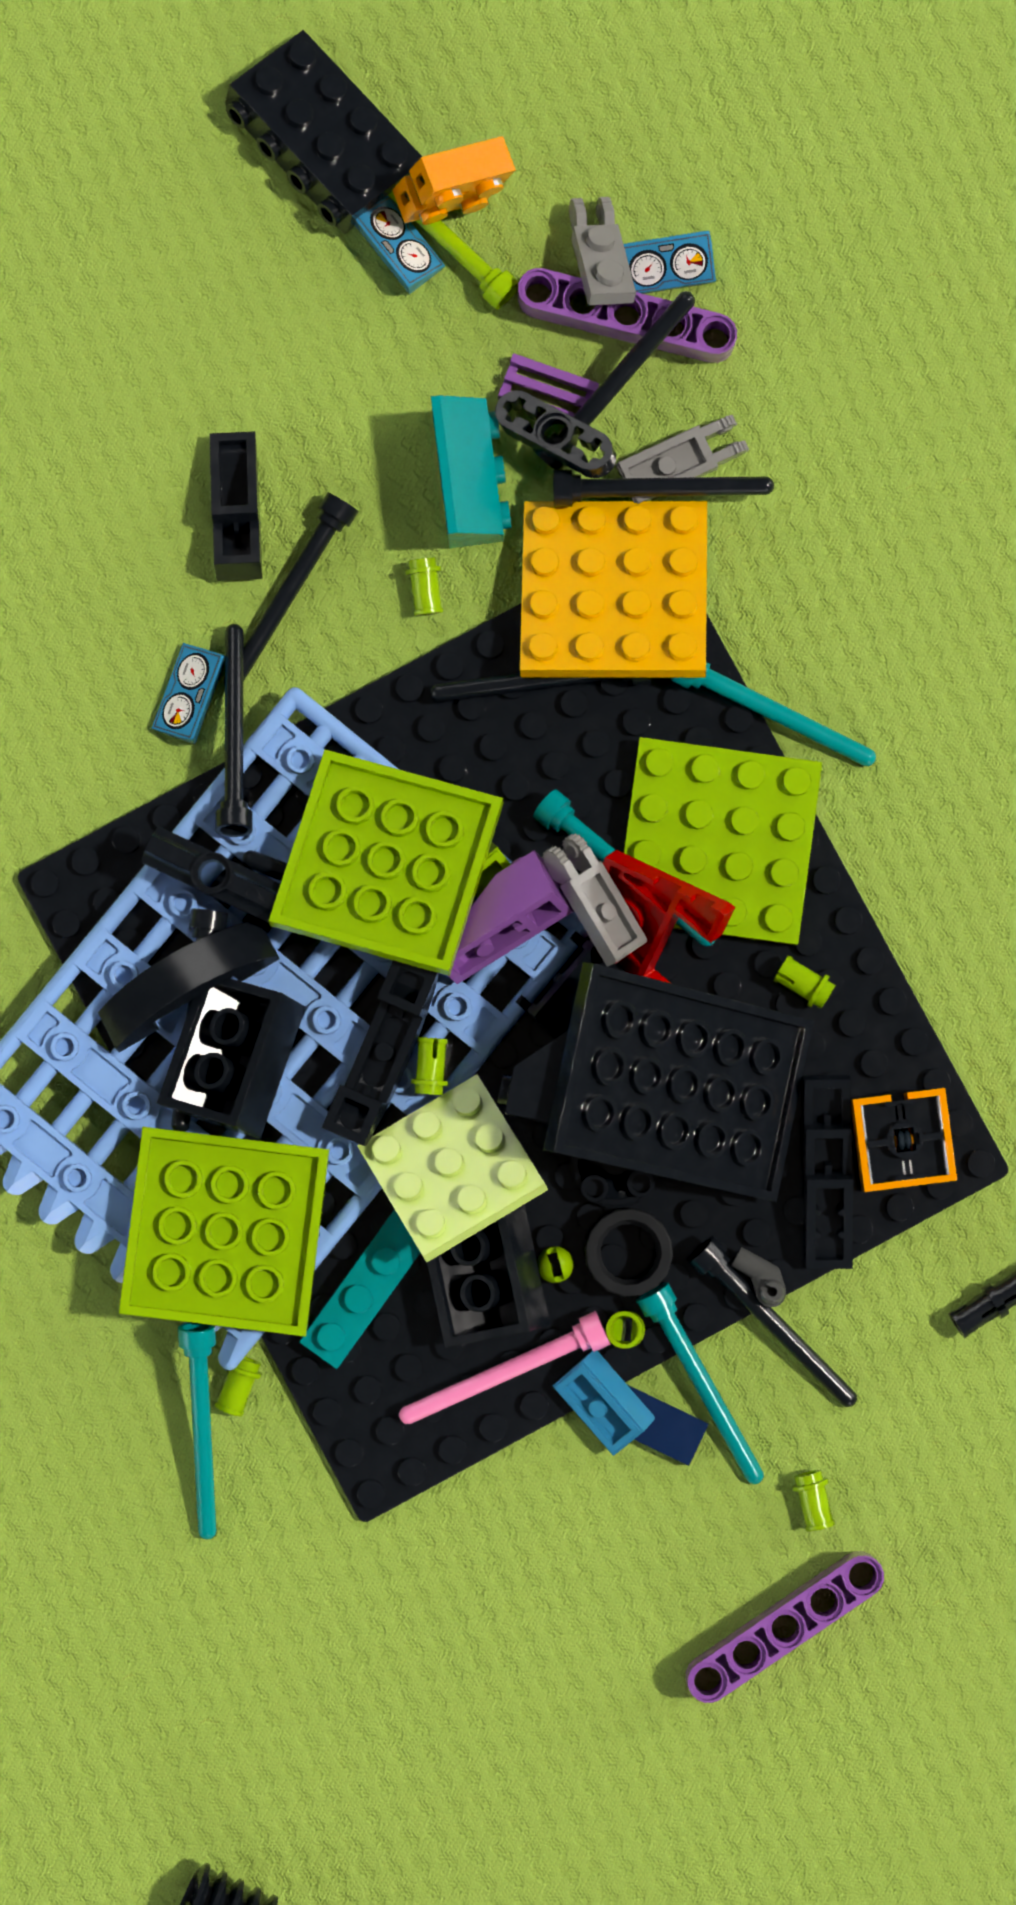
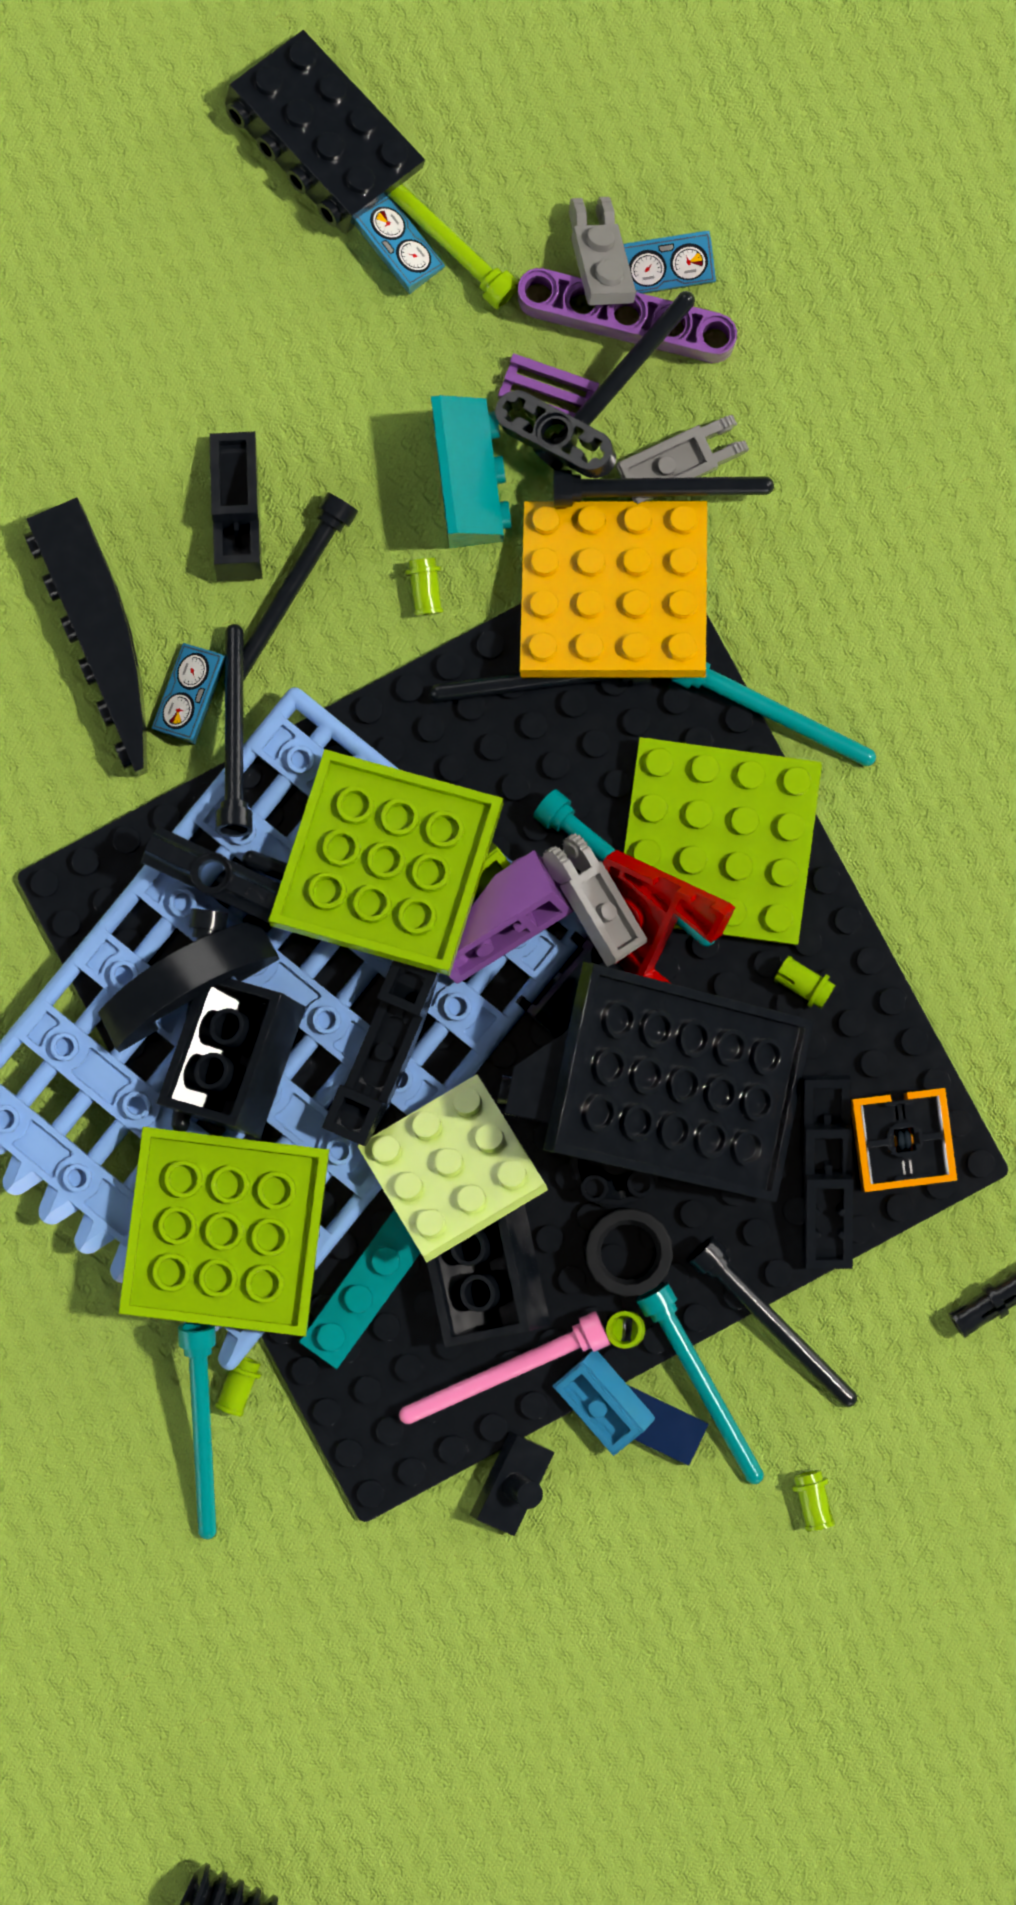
light orange piece [392,136,516,225] -> none
lime pin [411,1037,448,1095] -> none
lime hinge [537,1246,574,1283] -> none
medium lavender beam [686,1551,884,1703] -> none
dark grey arm [730,1246,786,1307] -> none
none -> black slope [24,497,148,776]
none -> black tile [470,1431,555,1536]

